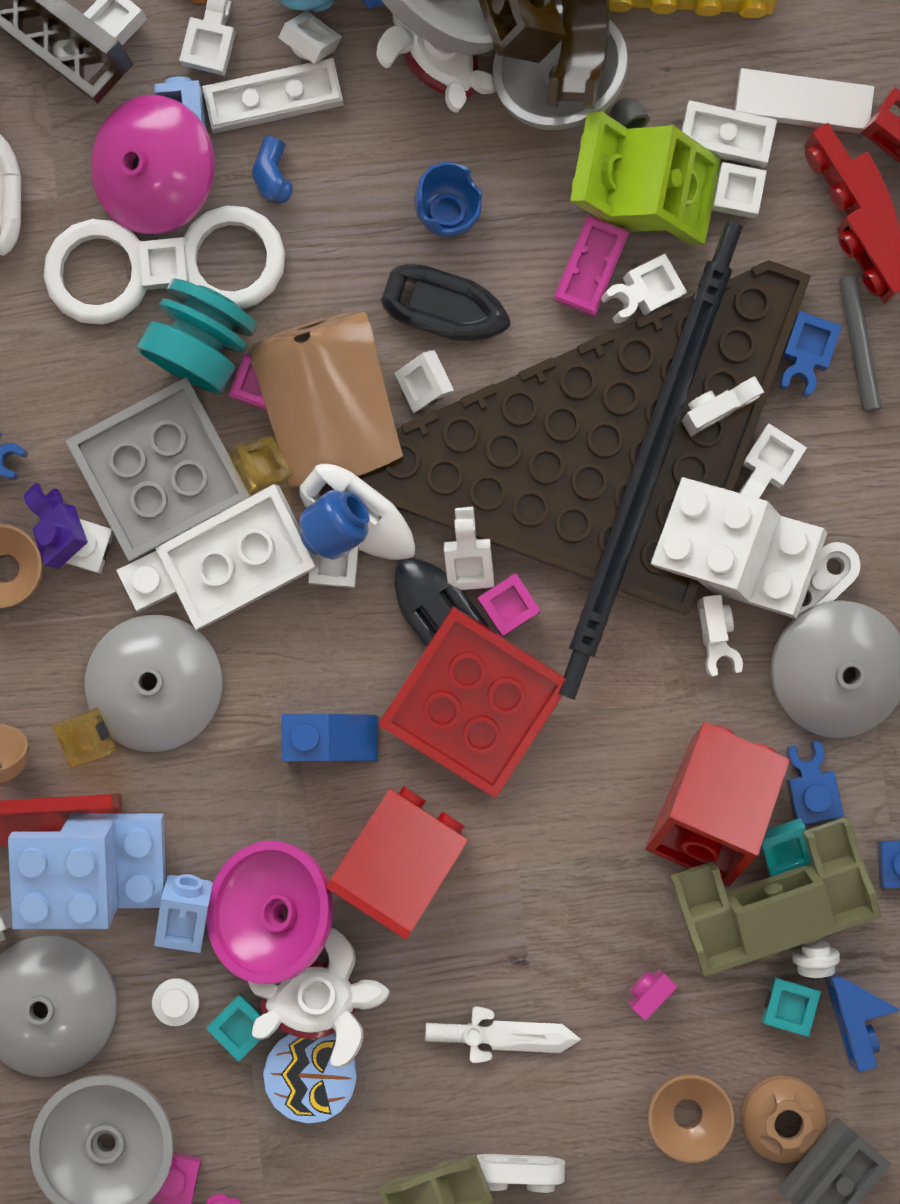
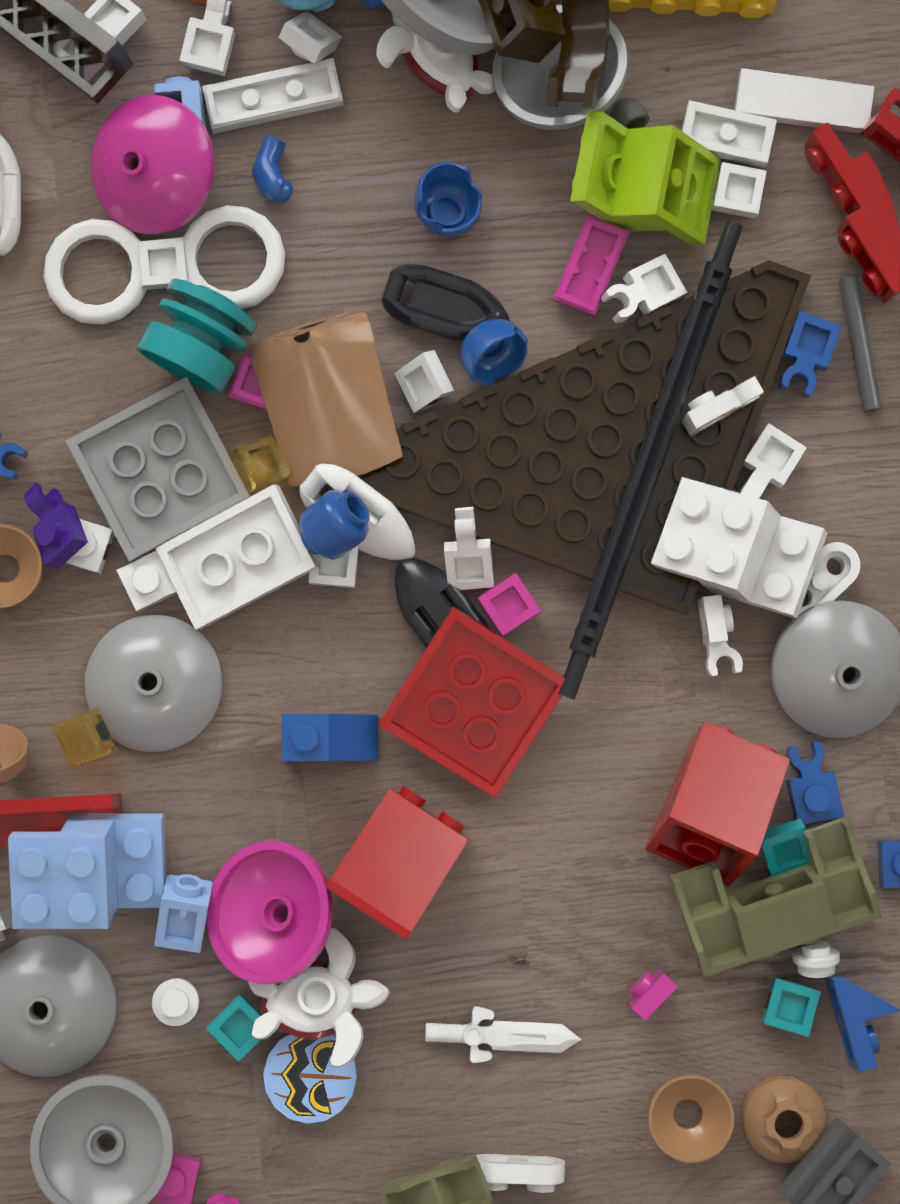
none -> blue hair [460,319,528,387]

